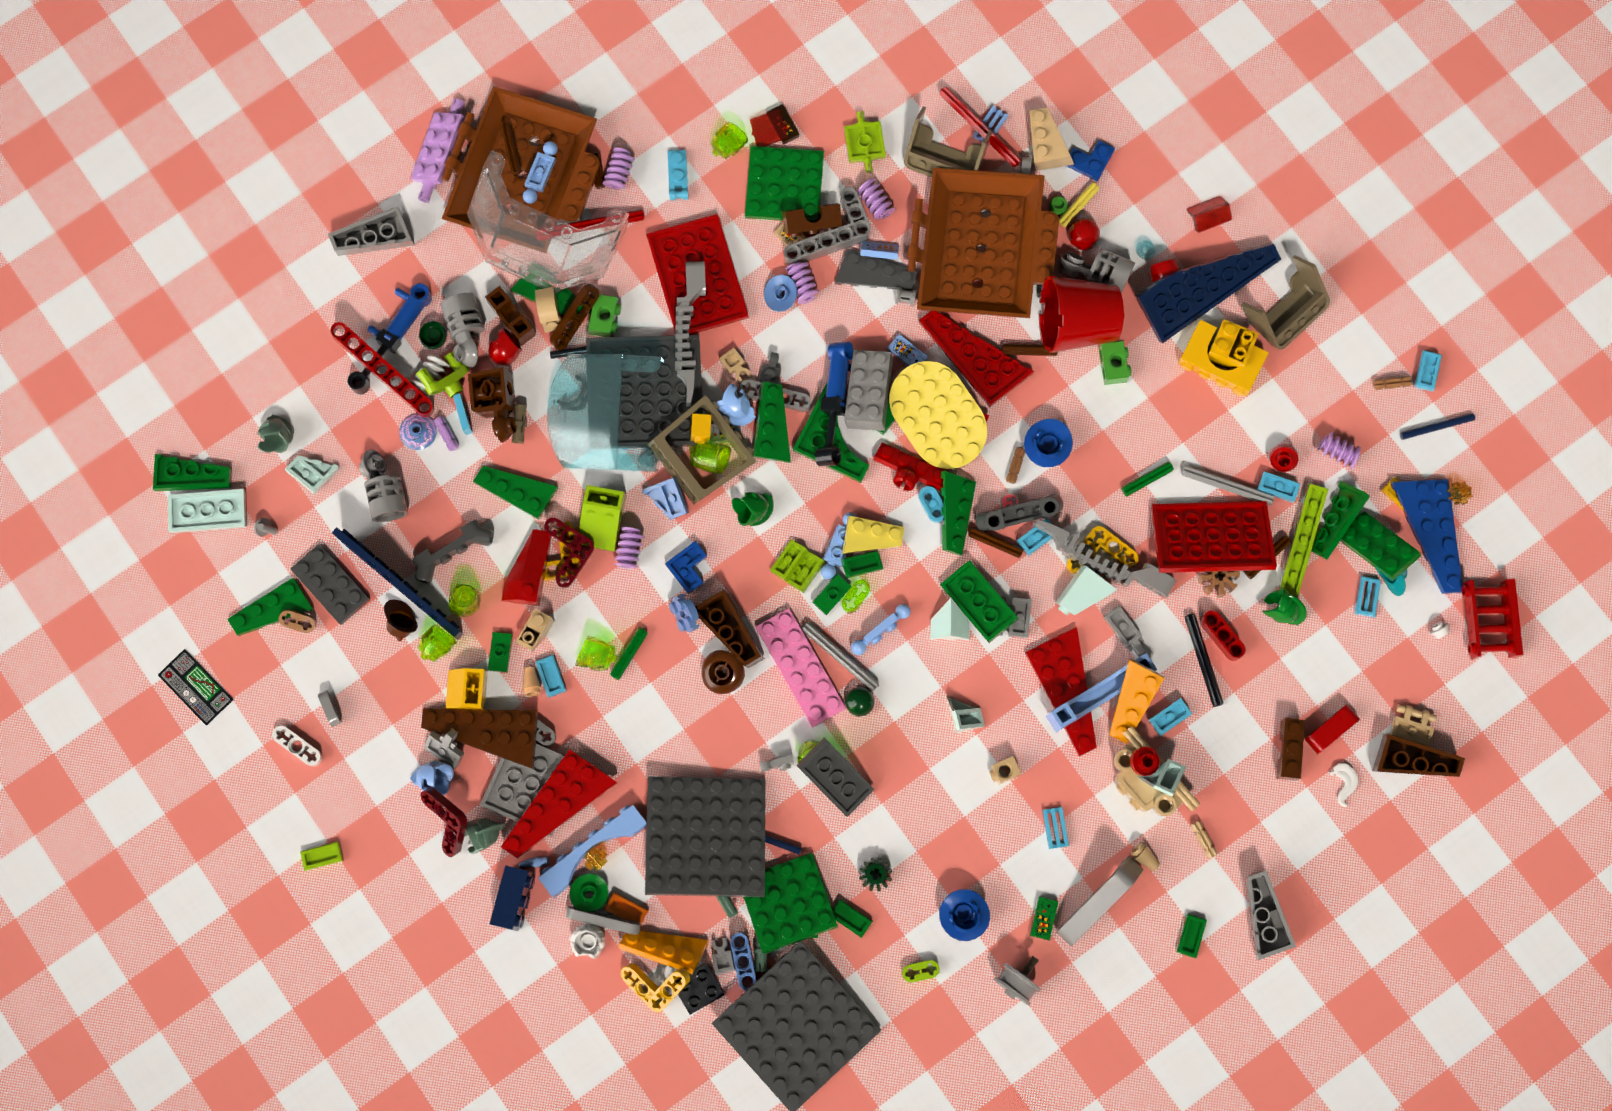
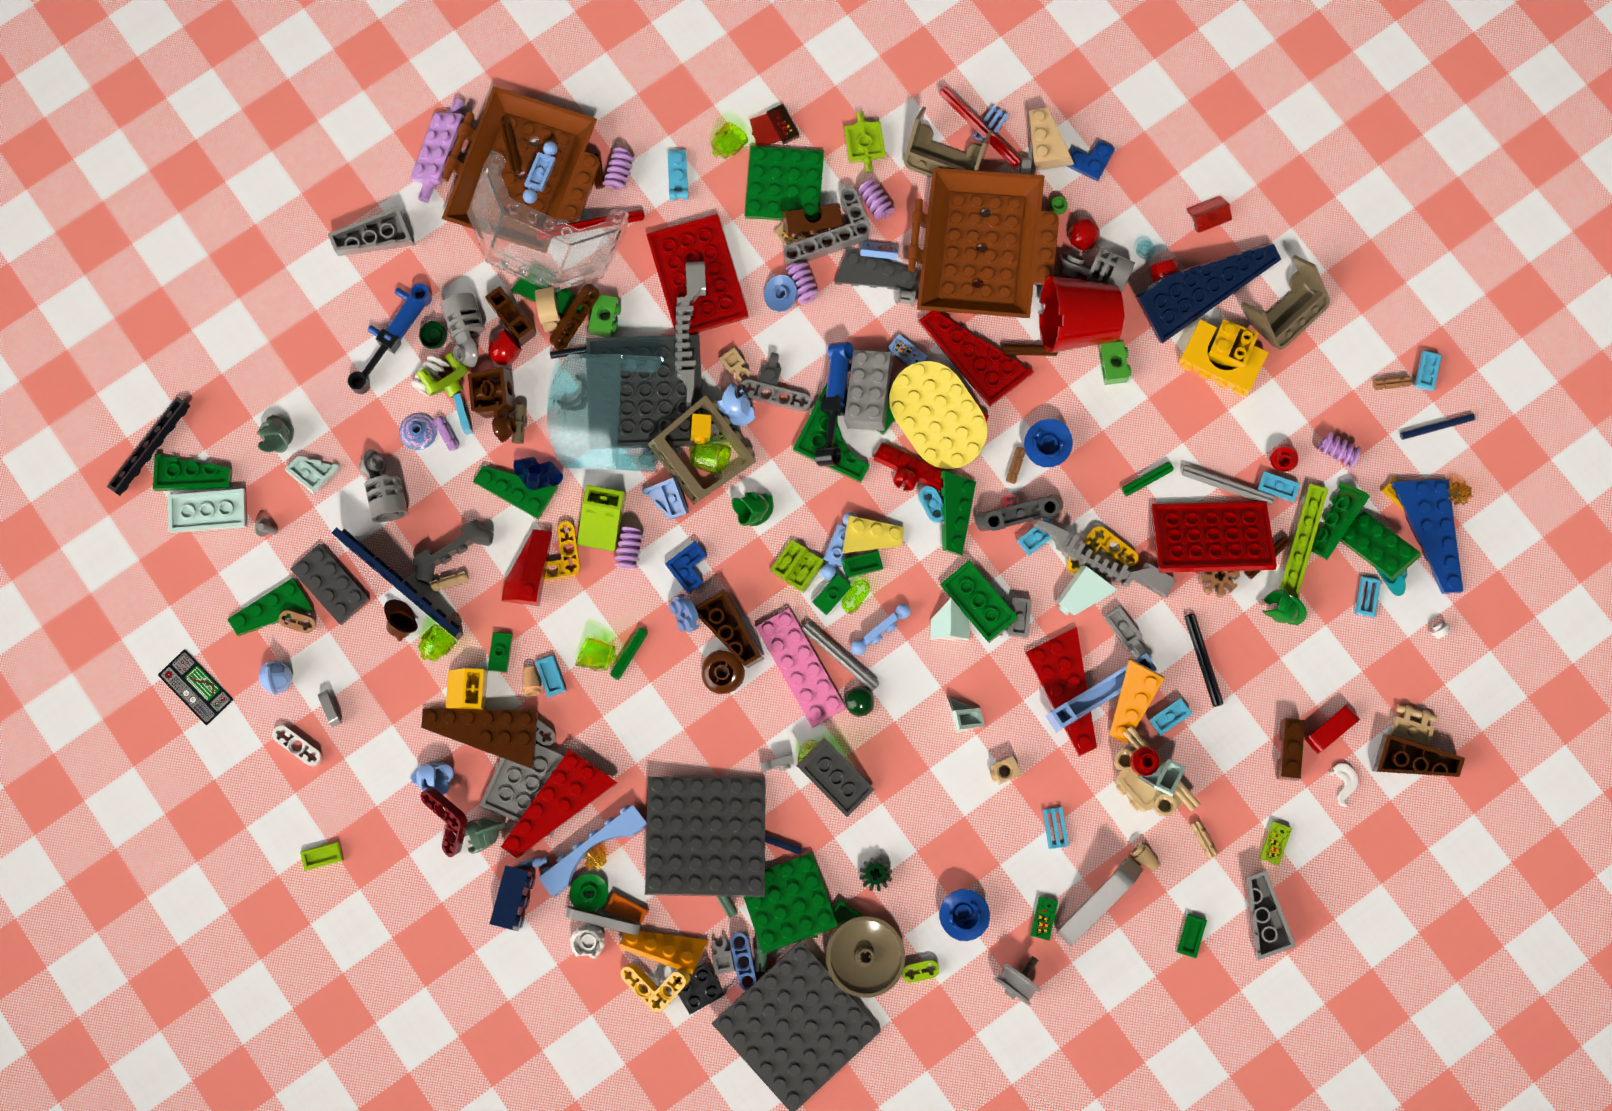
red beam [330,322,434,417] -> none
light grey hinge [423,728,464,769] -> none
clear neon green helmet [449,584,481,617] -> none
tan slope [516,609,554,651] -> none
dark red beam [544,518,594,588] -> none
green wing [753,382,791,463] -> none
reddish brown axle [969,527,1023,558] -> none
light yellow axle [1059,182,1100,227] -> none
red beam [1200,610,1246,661] -> none
red fence [1461,579,1524,660] -> none
none -> black plate [107,397,190,496]
none -> light blue helmet [259,660,293,695]
none -> tan axle [430,571,468,592]
none -> clear blue piece [513,456,563,490]
none -> dark tan dish [825,916,905,998]
none -> lime tile [1259,821,1292,866]

